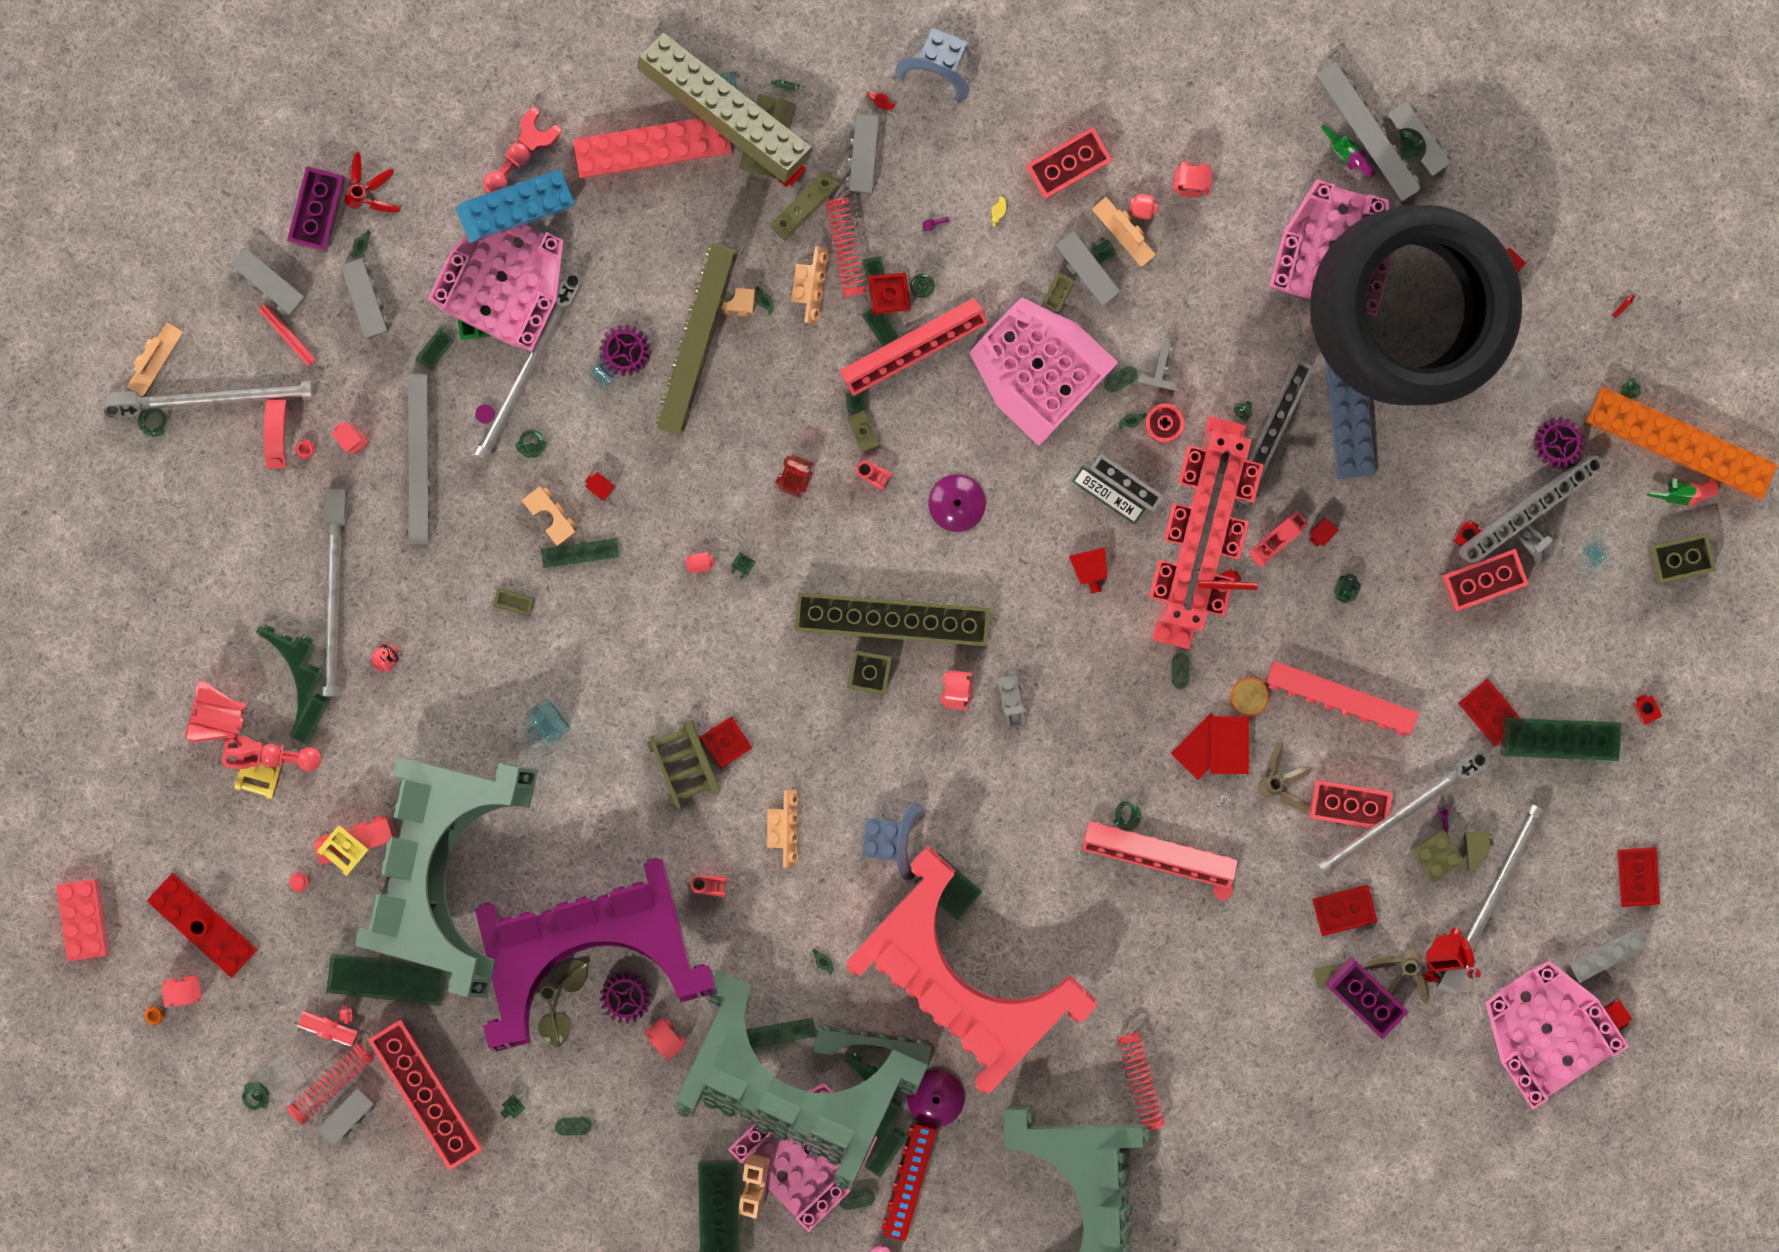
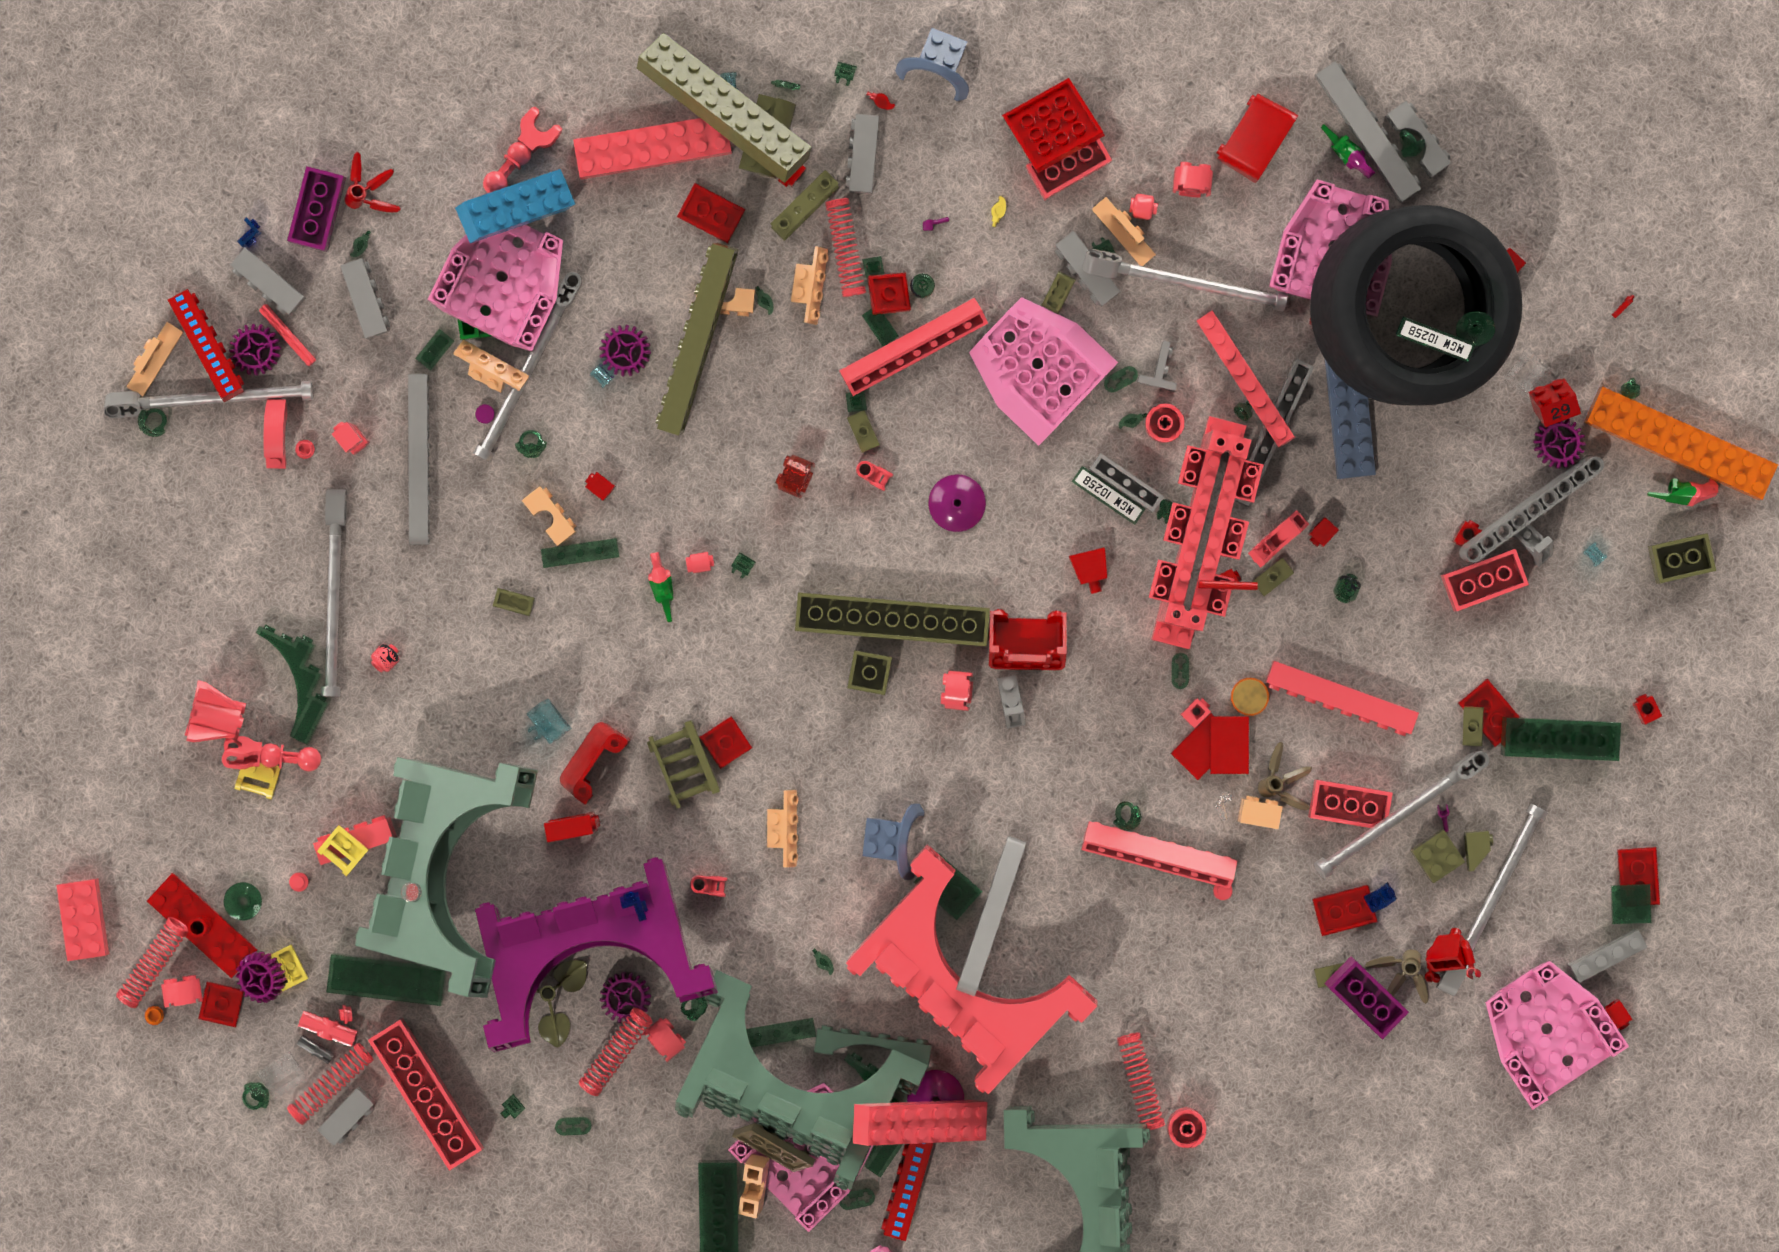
none -> coral piece [116,917,188,1008]
none -> red brick [168,289,245,402]
none -> red tile [198,981,244,1028]
none -> clear green dish [224,882,262,921]
none -> magenta gear [229,324,281,376]
none -> magenta gear [235,951,287,1003]
none -> clear blue bracket [237,217,261,248]
none -> light yellow plate [271,944,309,992]
none -> dark grey axle [297,1035,334,1064]
none -> clear tile [401,882,422,902]
none -> light nougat bracket [454,340,529,393]
none -> red arch [544,812,601,843]
none -> red windscreen [560,722,631,805]
none -> coral piece [579,1008,653,1096]
none -> clear blue bracket [620,892,649,922]
none -> animal [648,552,673,622]
none -> red tile [677,183,746,244]
none -> clear green piece [680,996,708,1021]
none -> dark tan plate [732,1123,816,1172]
none -> clear green tile [834,61,857,86]
none -> coral brick [853,1100,988,1146]
none -> light grey beam [956,836,1026,996]
none -> red windscreen [988,609,1067,671]
none -> red plate [1002,78,1105,173]
none -> flat silver piece [1082,249,1288,312]
none -> clear green tile [1156,498,1173,524]
none -> coral brick [1167,1107,1207,1148]
none -> coral brick [1180,698,1211,728]
none -> coral plate [1197,310,1295,448]
none -> red windscreen [1216,93,1299,183]
none -> light nougat brick [1238,796,1283,829]
none -> olive plate [1252,558,1294,596]
none -> clear blue bracket [1364,882,1397,913]
none -> tile [1396,316,1476,362]
none -> clear green dish [1456,312,1495,346]
none -> olive plate [1463,707,1484,746]
none -> red brick [1528,378,1581,427]
none -> clear green plate [1611,884,1651,924]

